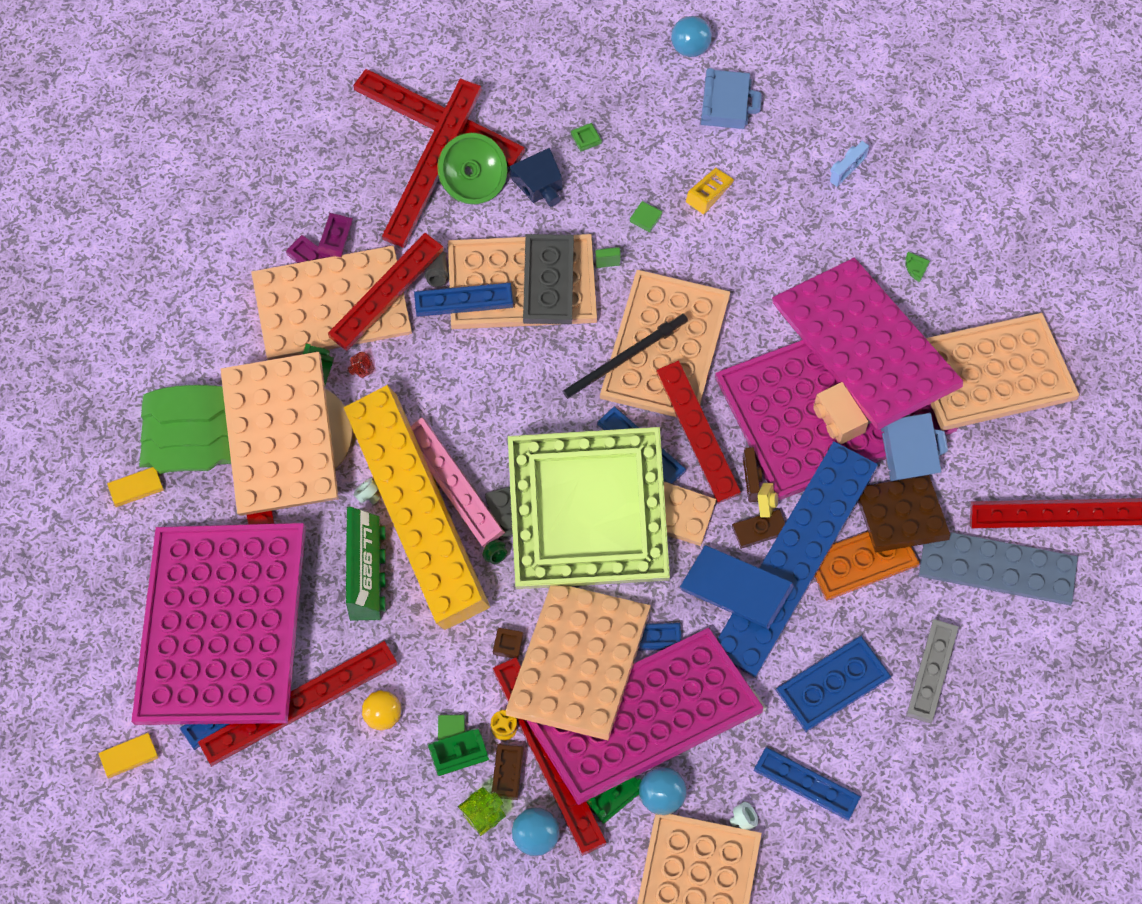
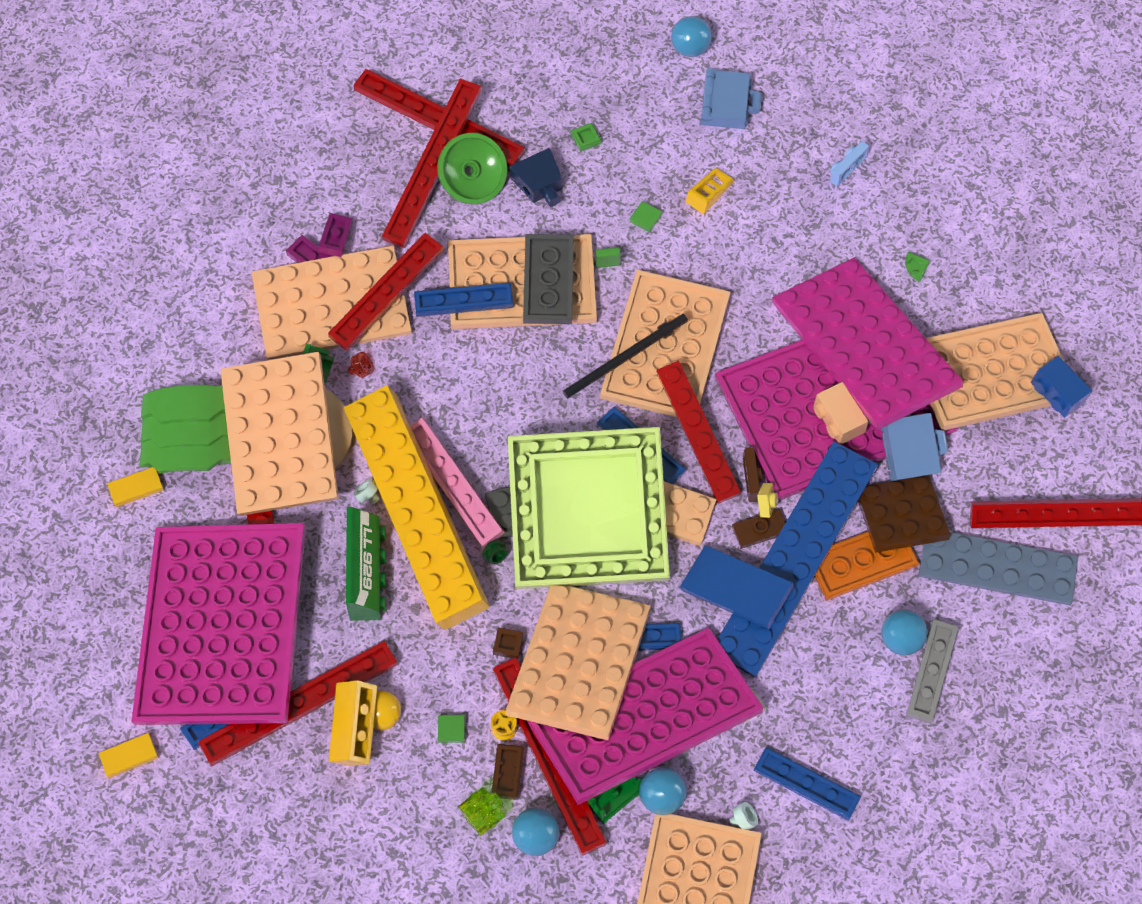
dark grey cone [425,251,449,287] -> none
green hinge [427,727,489,776] -> none
blue tile [776,636,891,732] -> none
none -> yellow brick [329,681,377,766]
none -> dark azure piece [881,609,928,656]
none -> blue brick [1030,356,1092,418]

